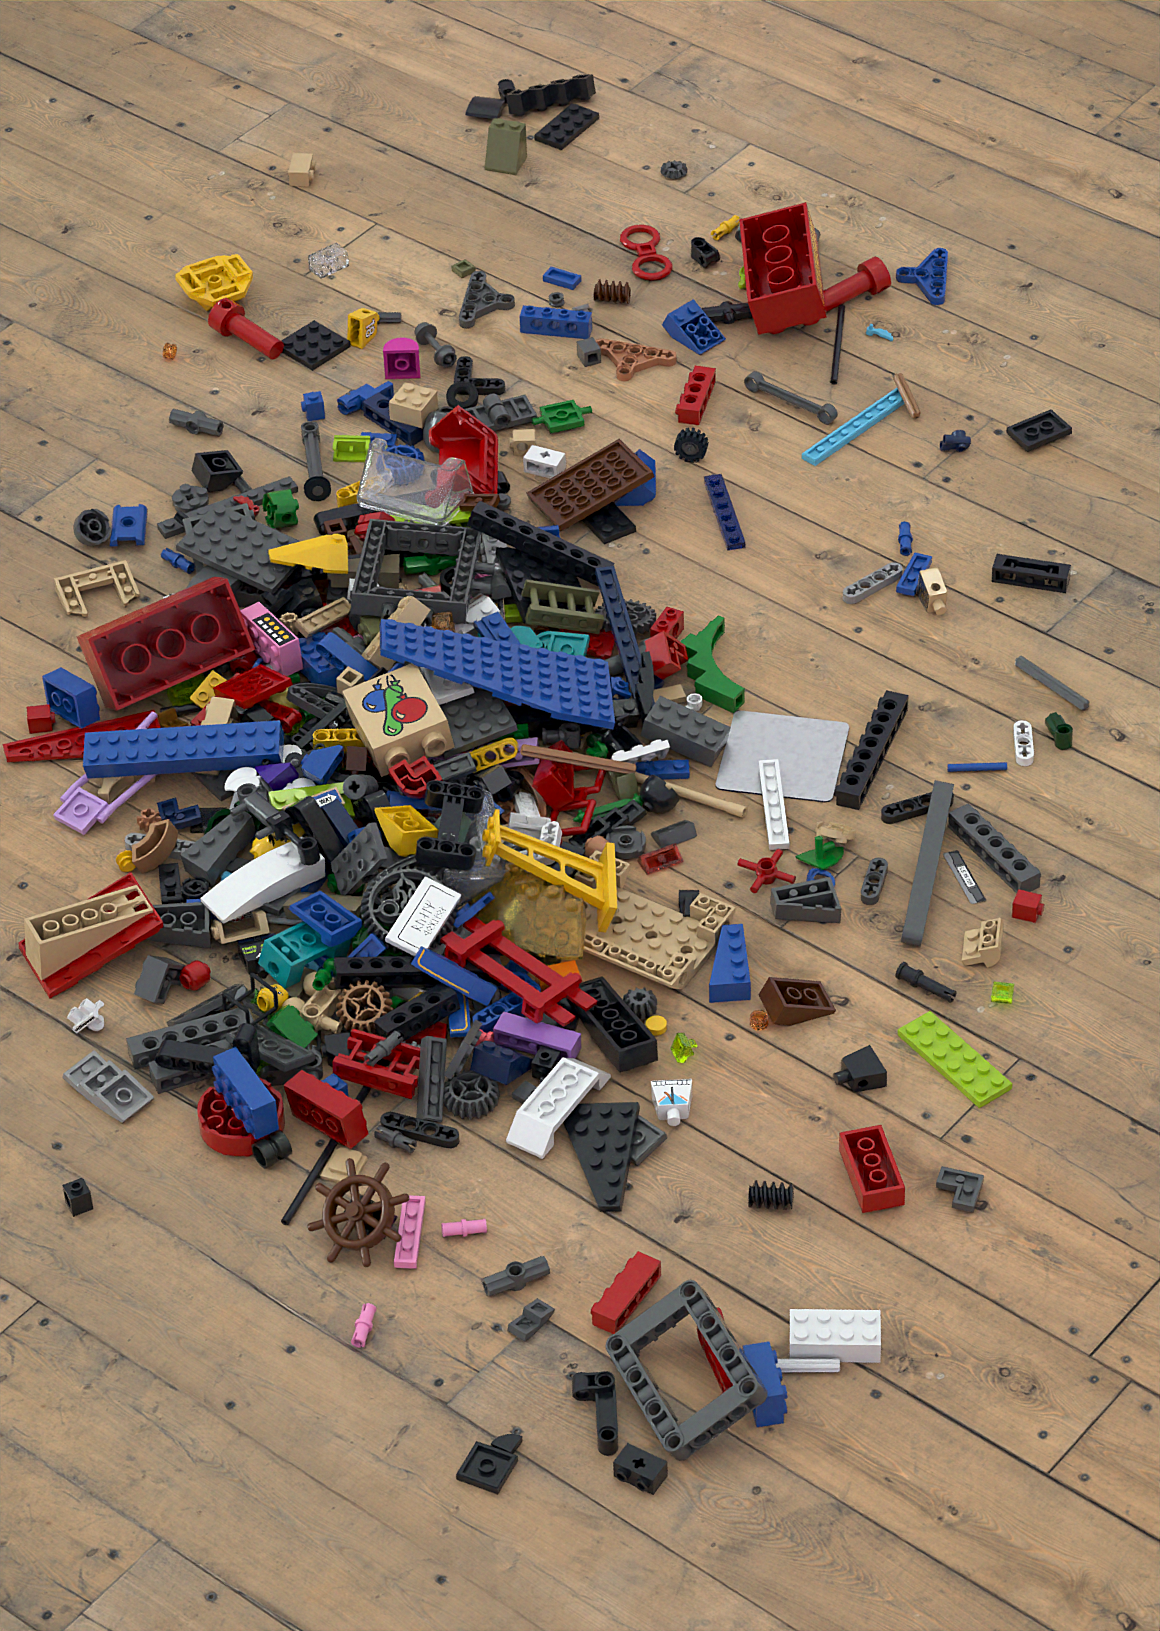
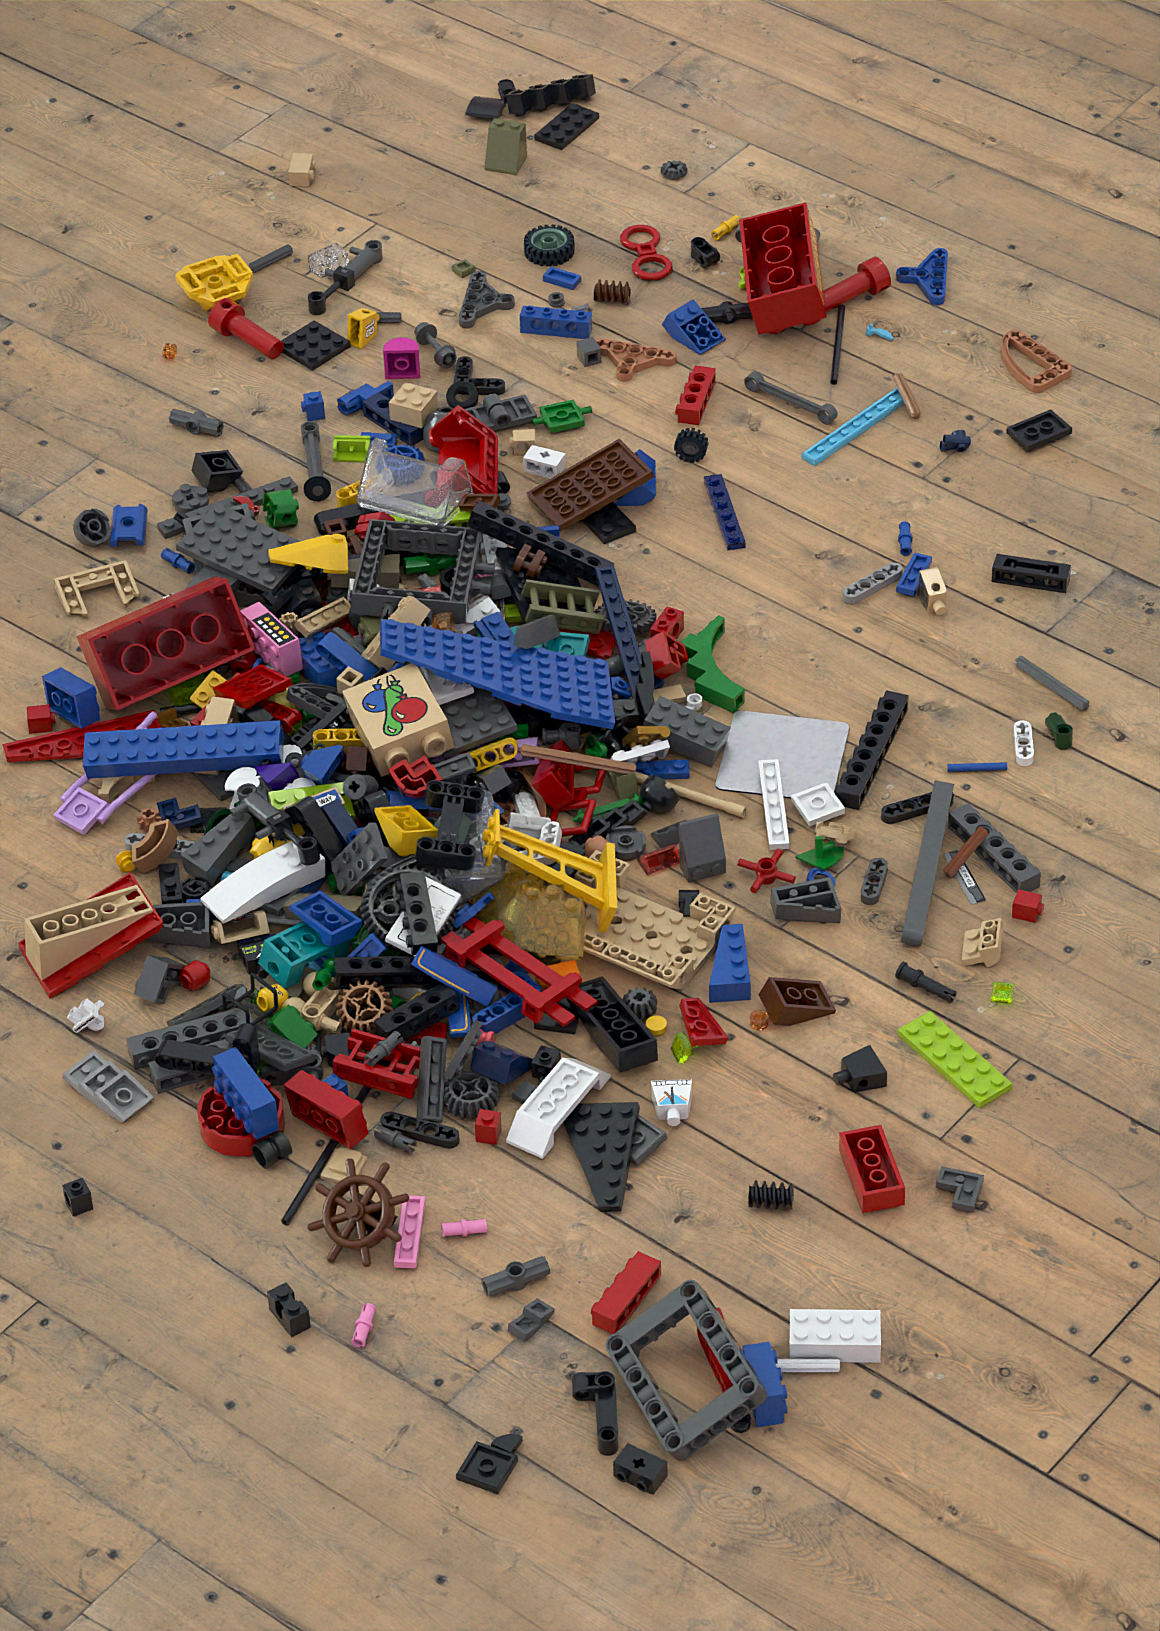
medium lavender brick [493,1012,581,1059] -> none
none -> dark grey axle [249,244,293,273]
none -> black brick [267,1282,311,1338]
none -> piece [308,240,383,315]
none -> black brick [395,871,438,955]
none -> red brick [475,1109,502,1145]
none -> reddish brown brick [512,544,548,578]
none -> dark grey slope [514,614,560,649]
none -> black wheel [524,224,575,266]
none -> pearl gold plate [622,726,670,749]
none -> dark grey slope [679,813,726,883]
none -> red wing [679,998,729,1046]
none -> black bush [731,1413,751,1433]
none -> white plate [791,782,845,827]
none -> dark orange axle [943,826,988,878]
none -> nougat beam [1001,329,1072,393]

